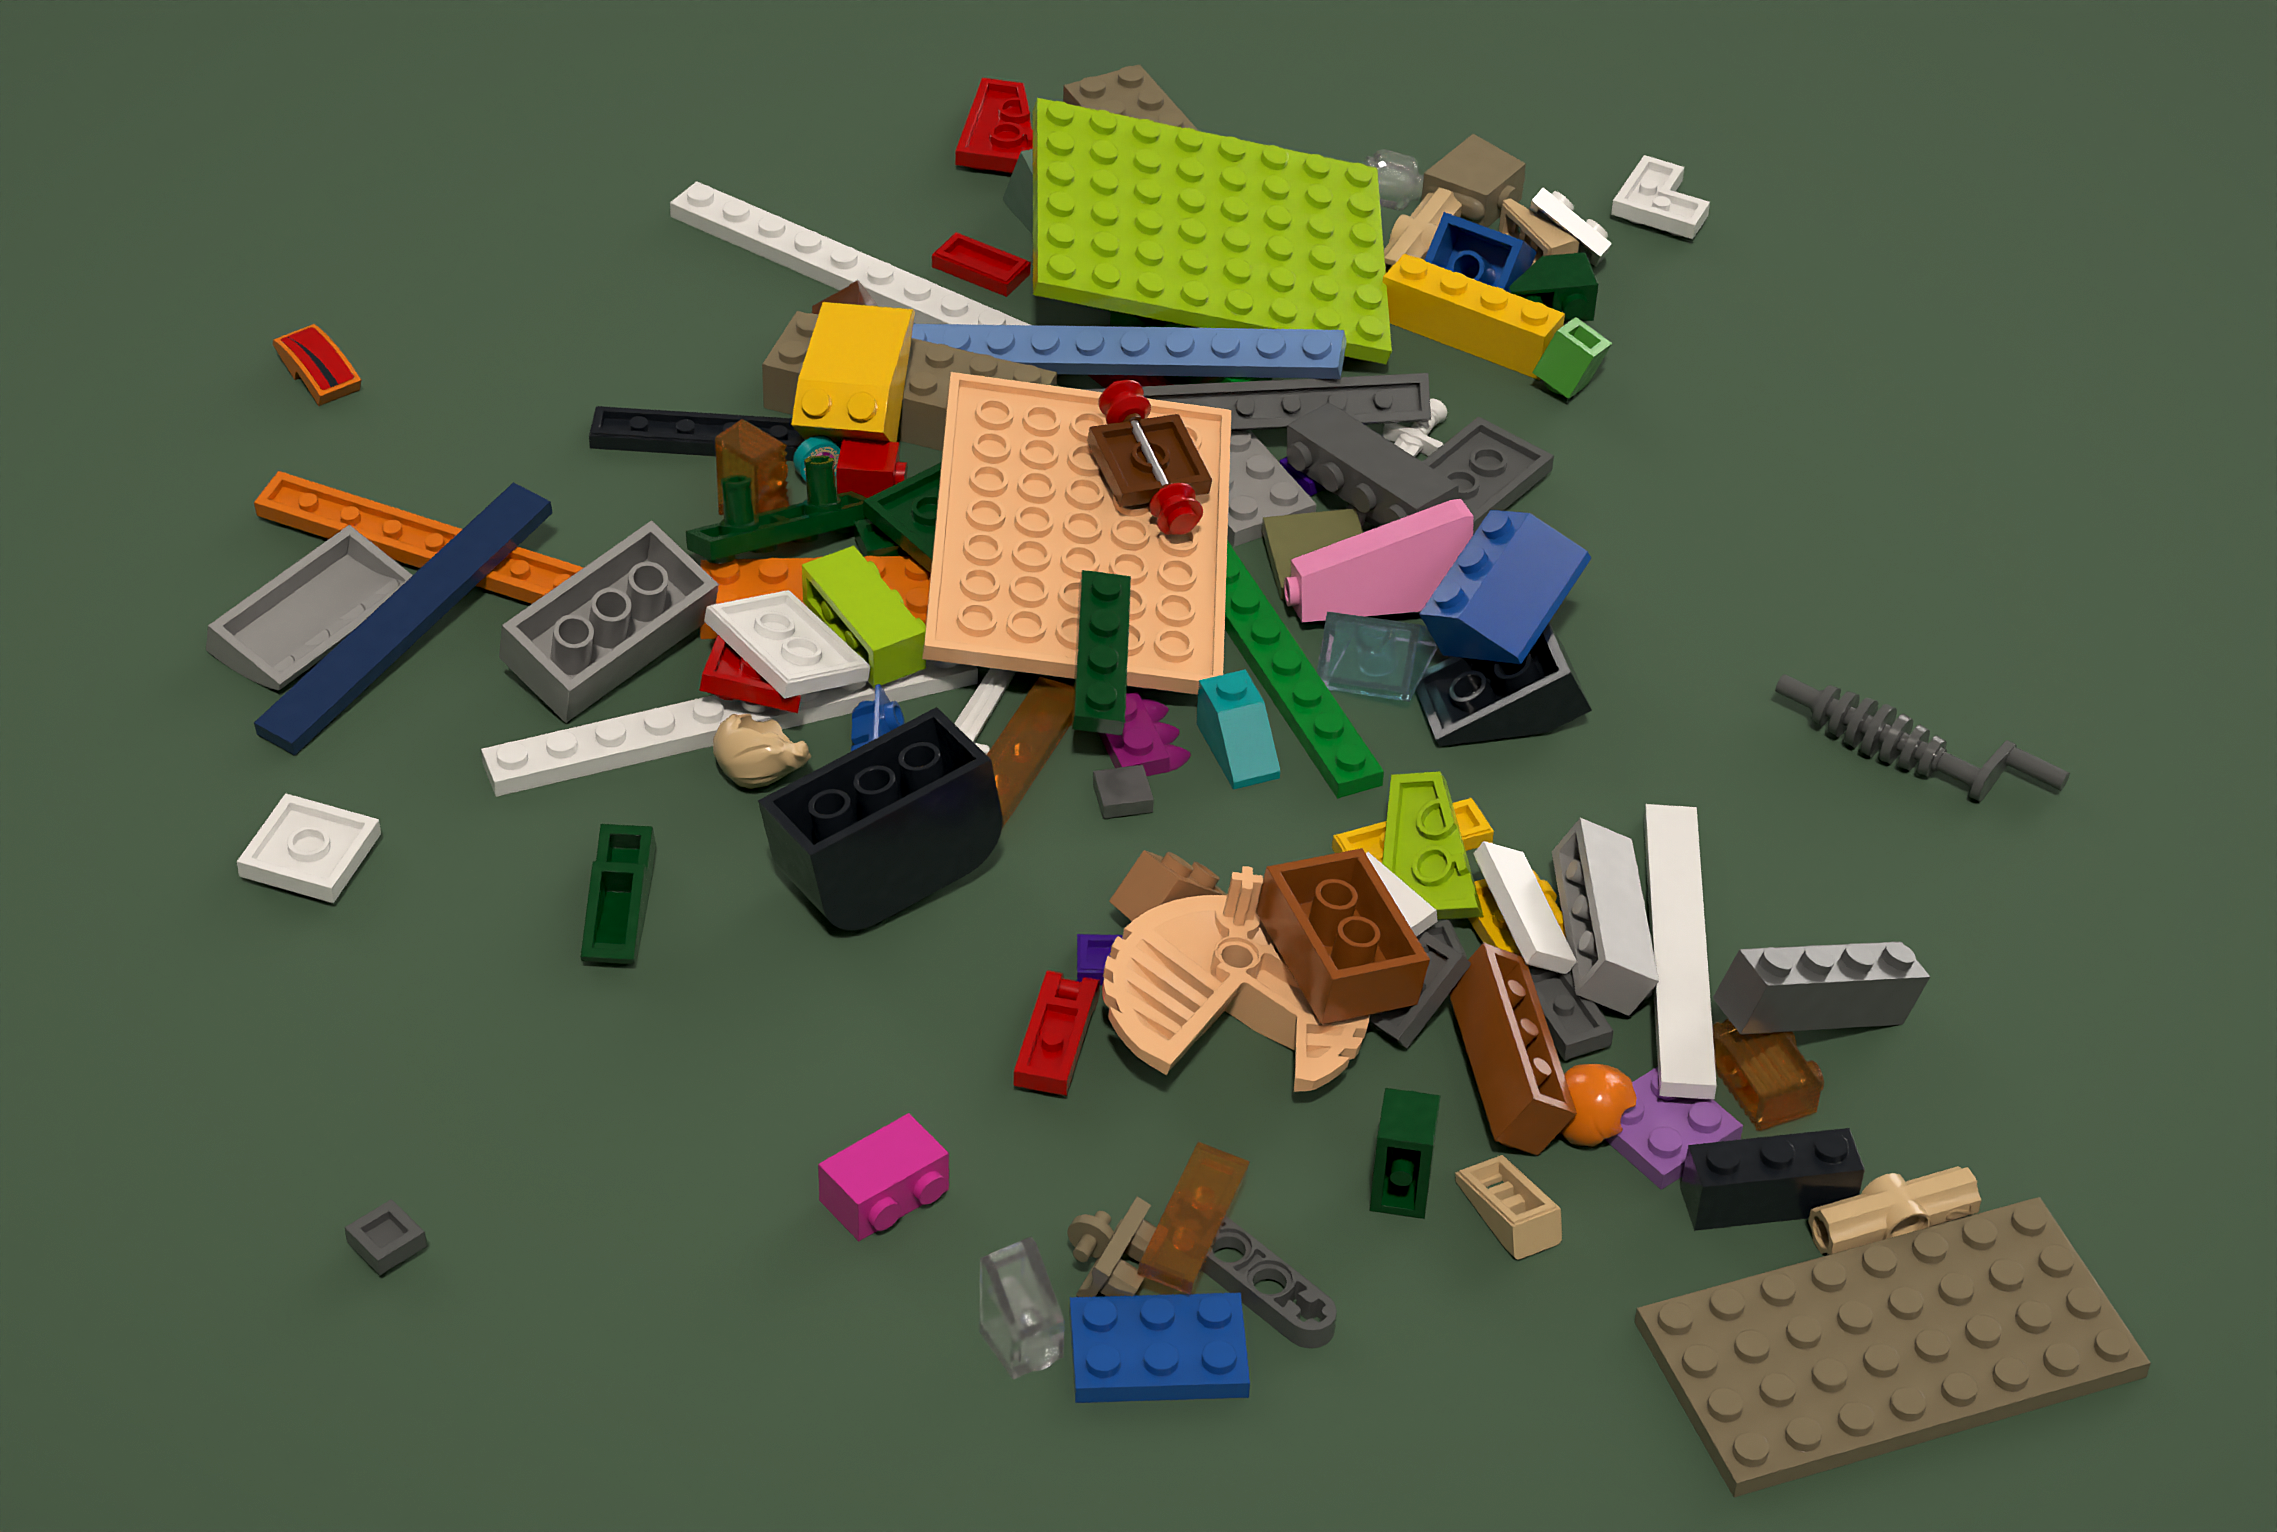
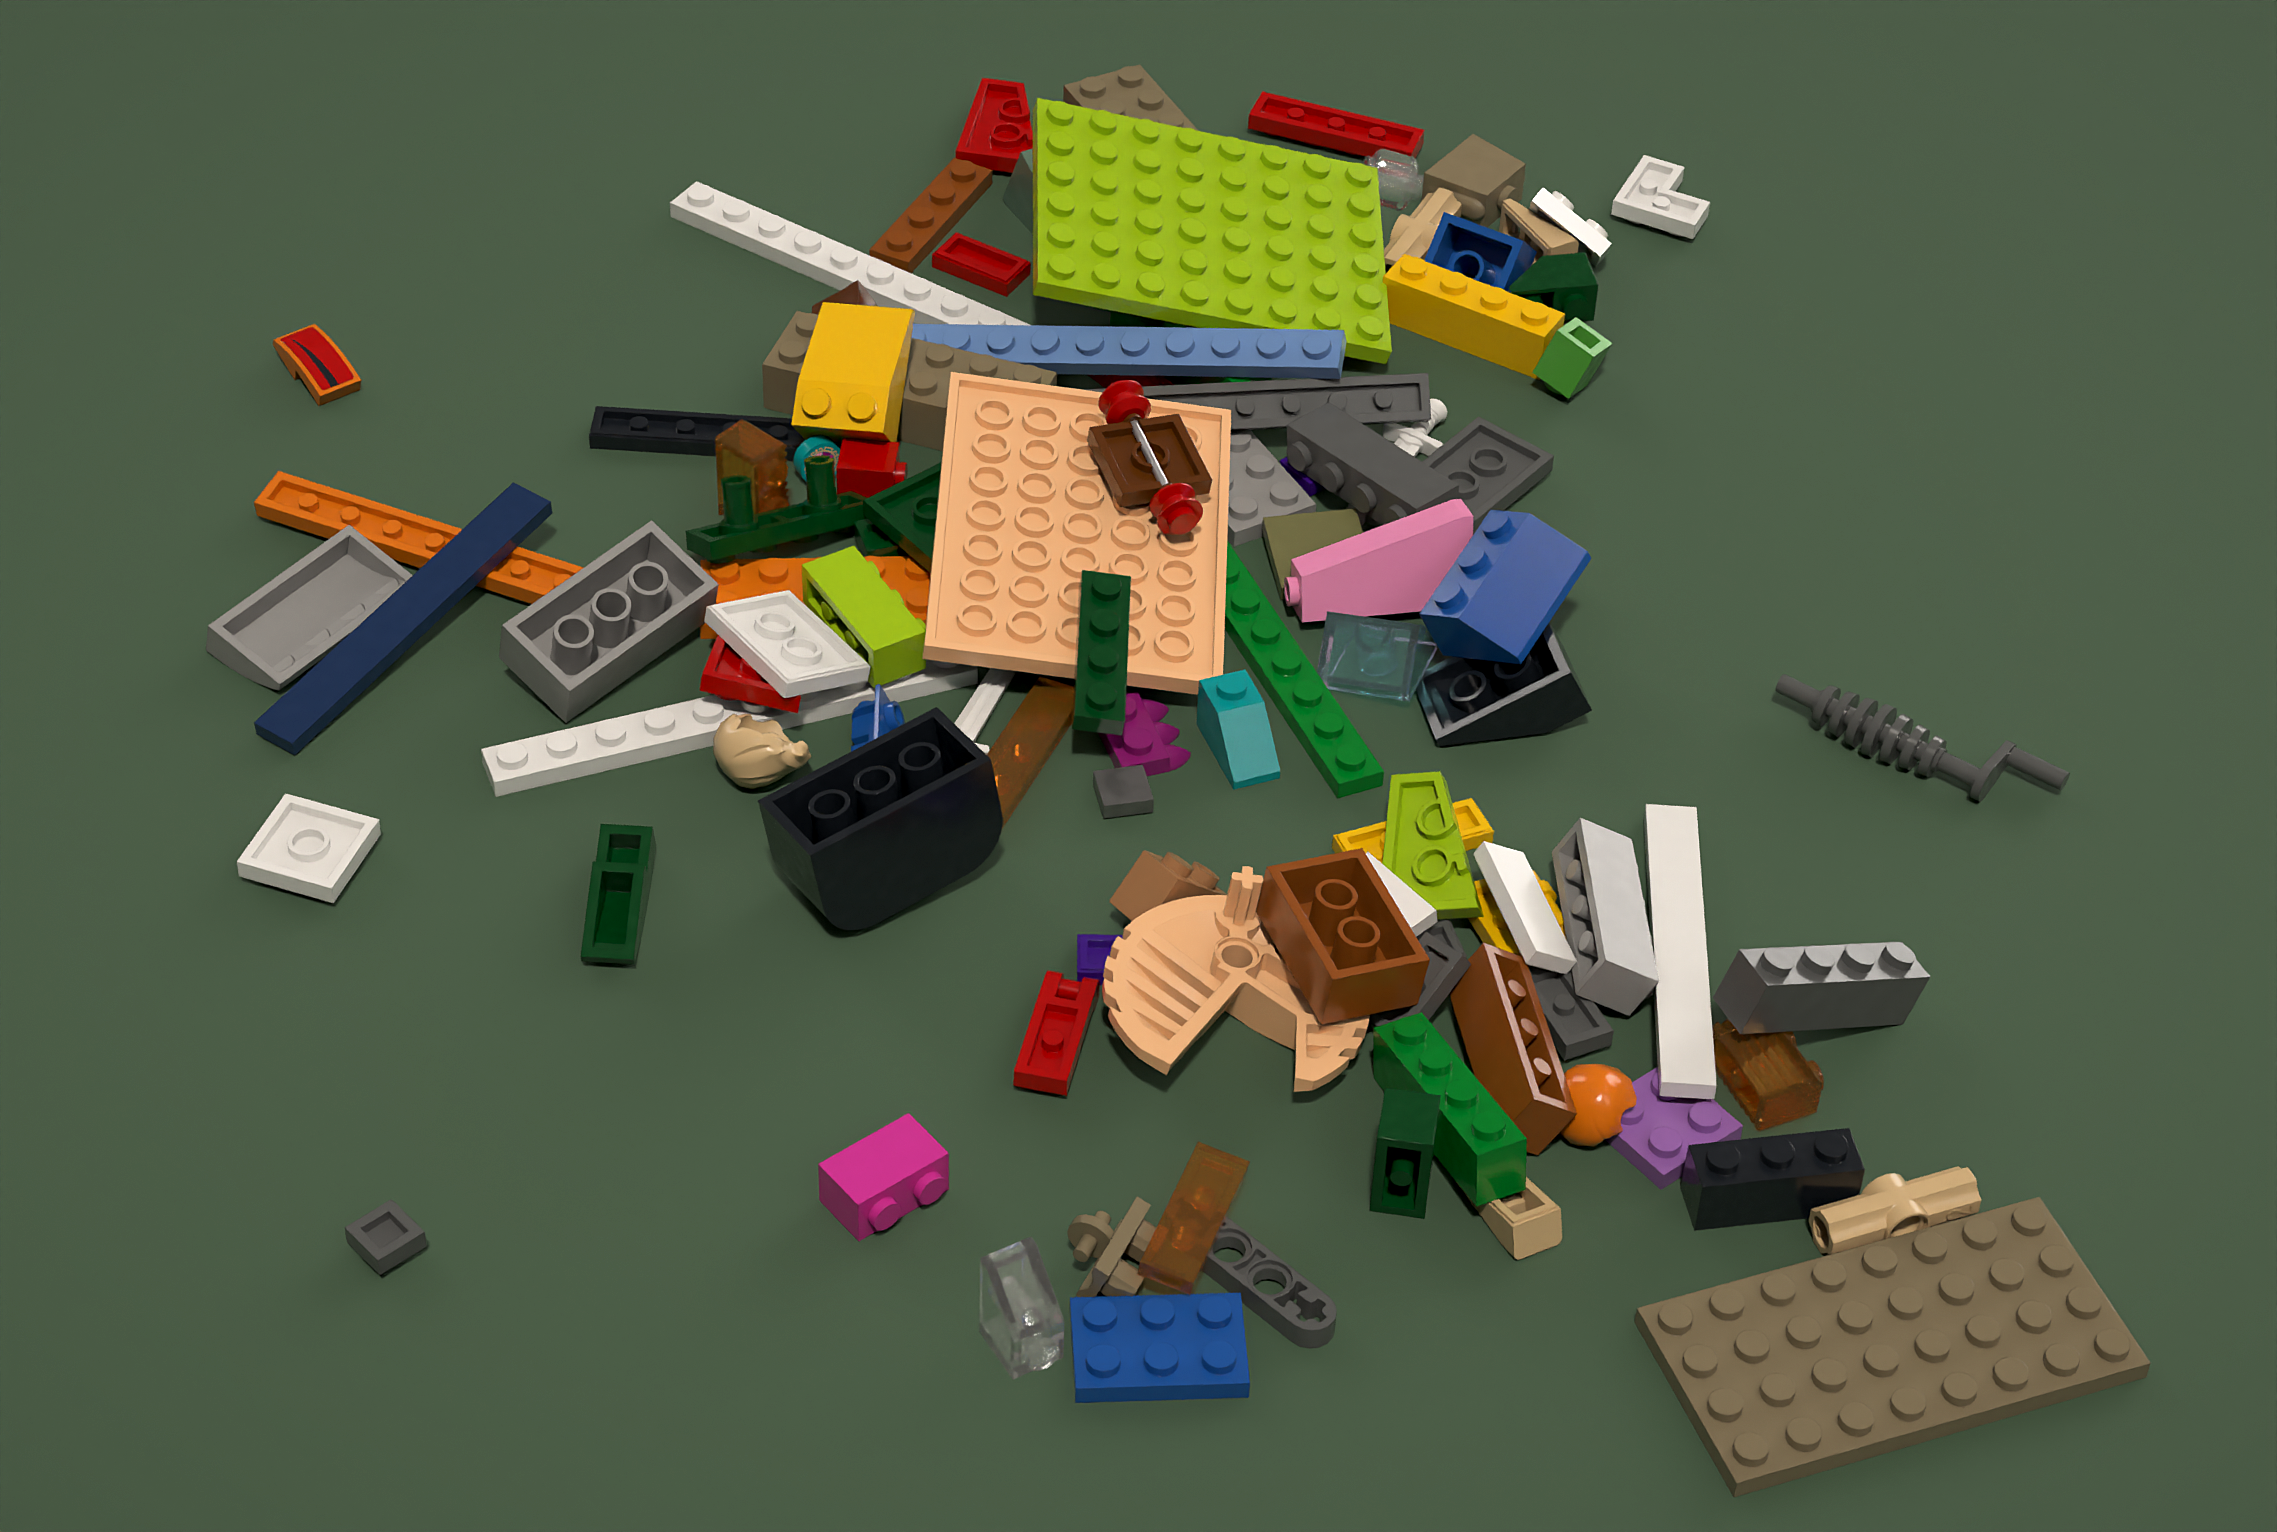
none -> dark orange plate [869,158,992,273]
none -> red plate [1248,91,1425,167]
none -> green brick [1373,1012,1527,1207]

